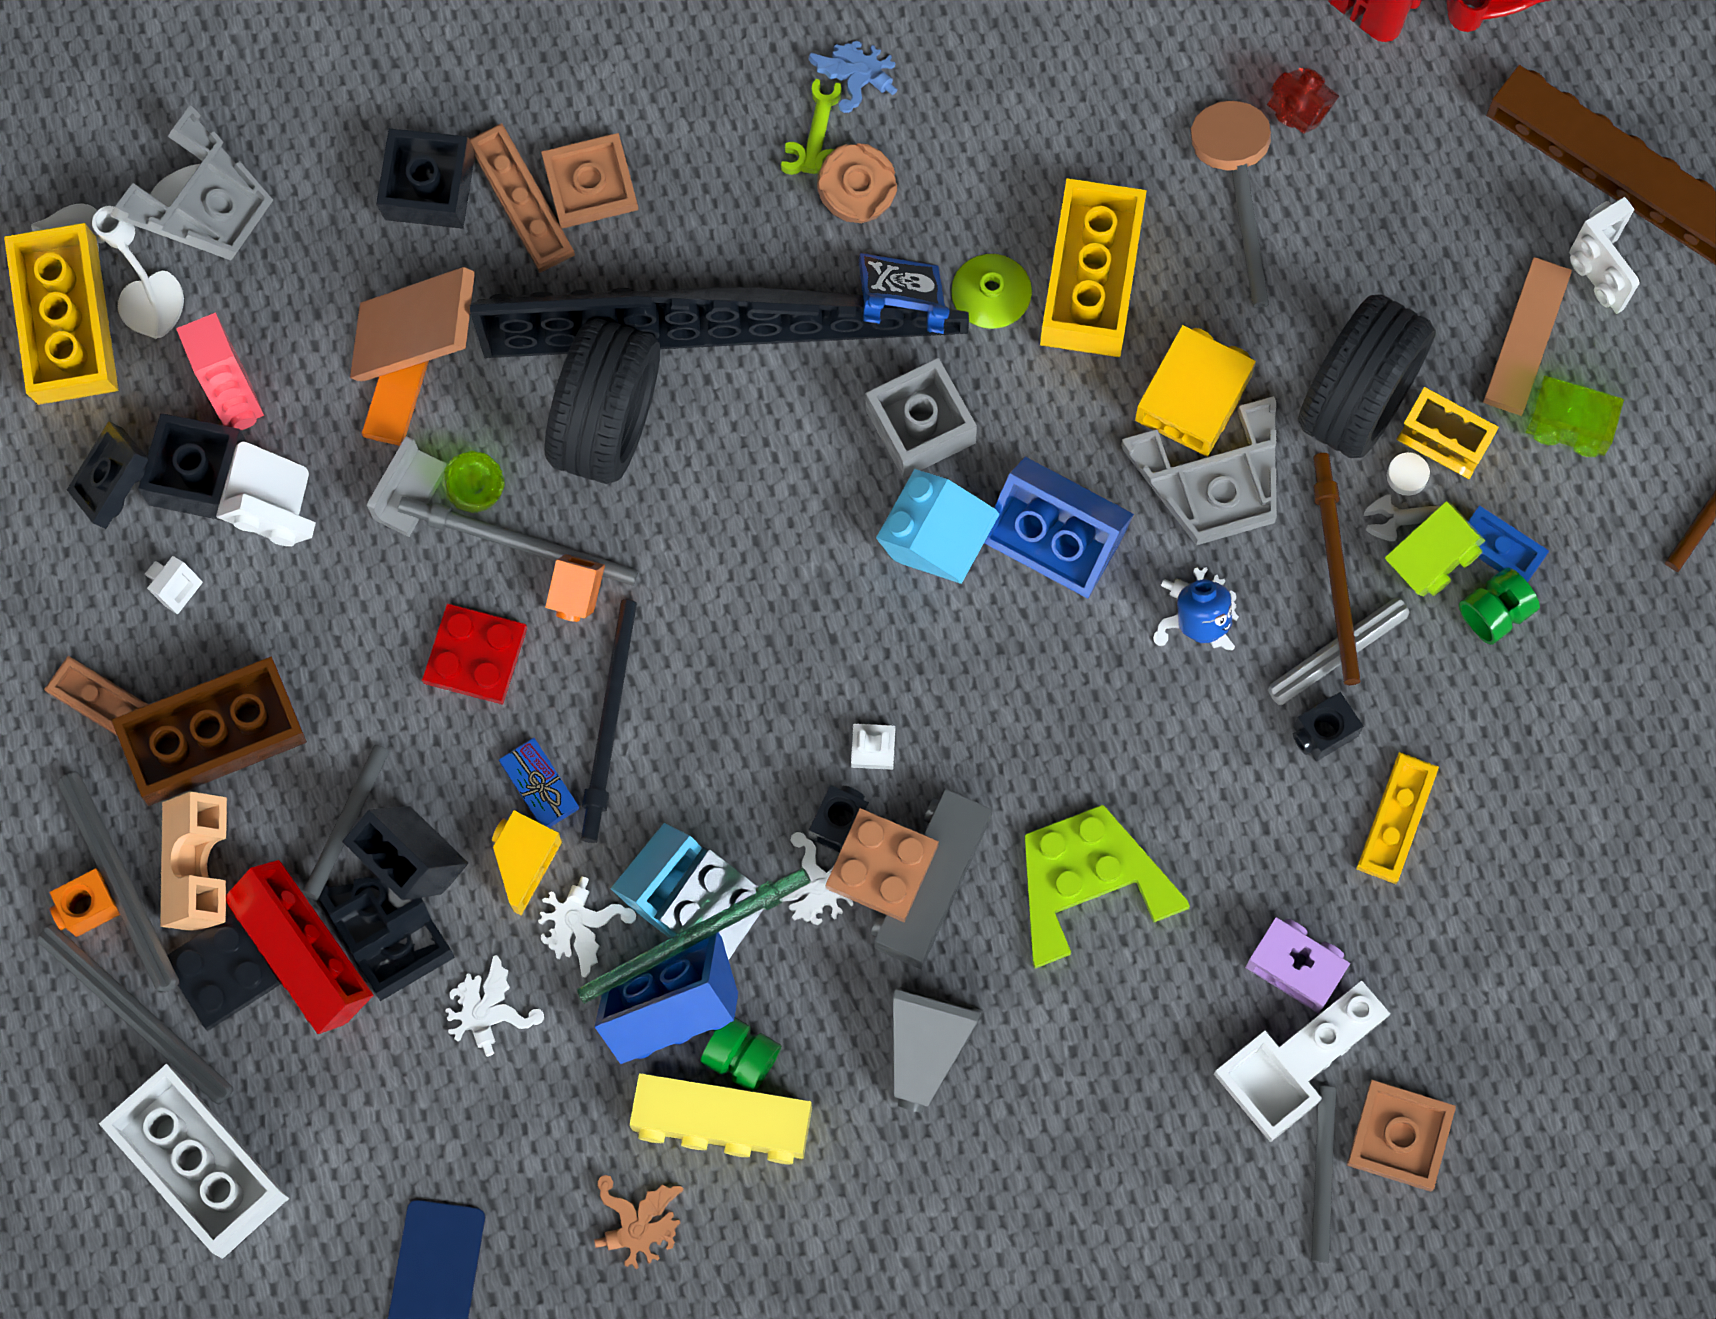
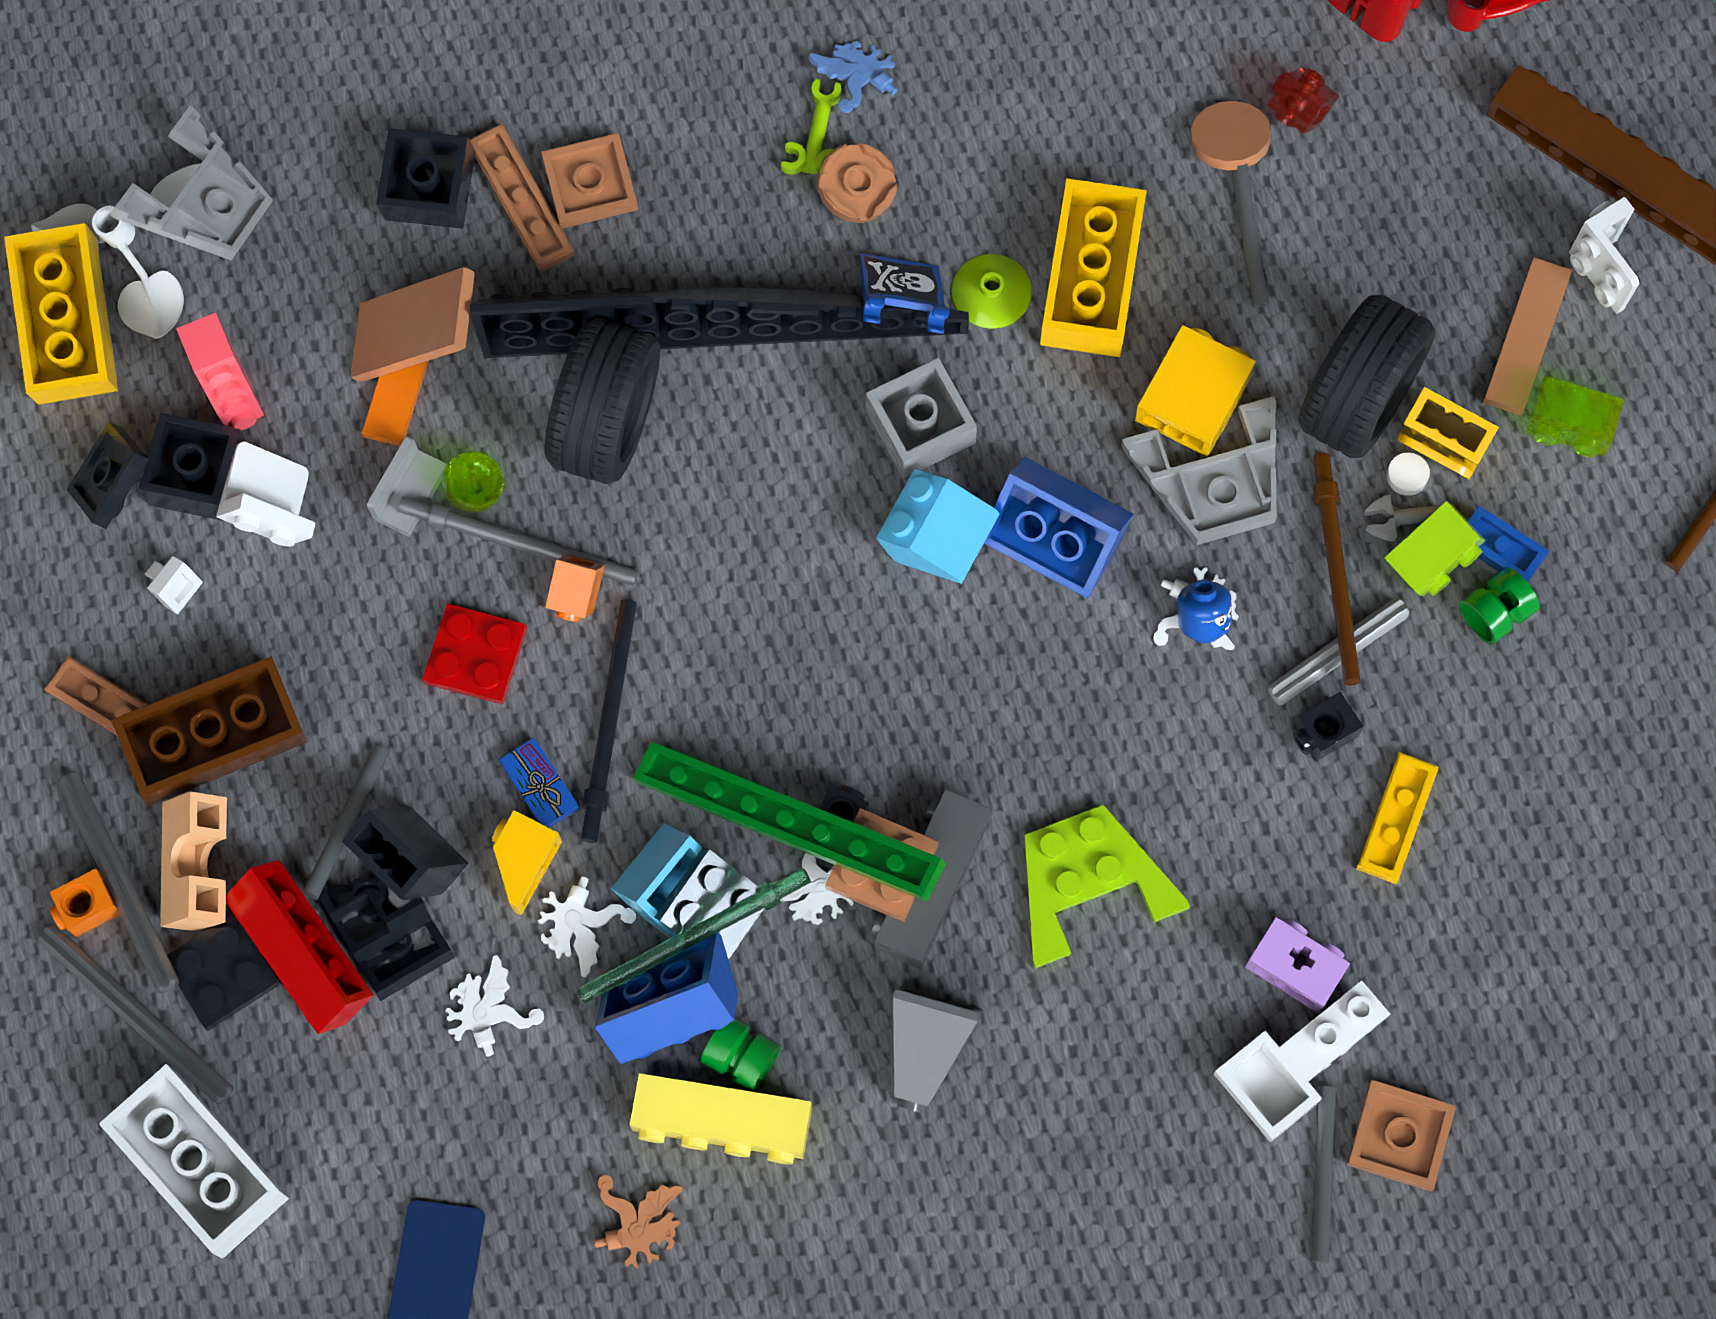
white tile [851,724,895,770] -> none
none -> green plate [633,742,946,902]

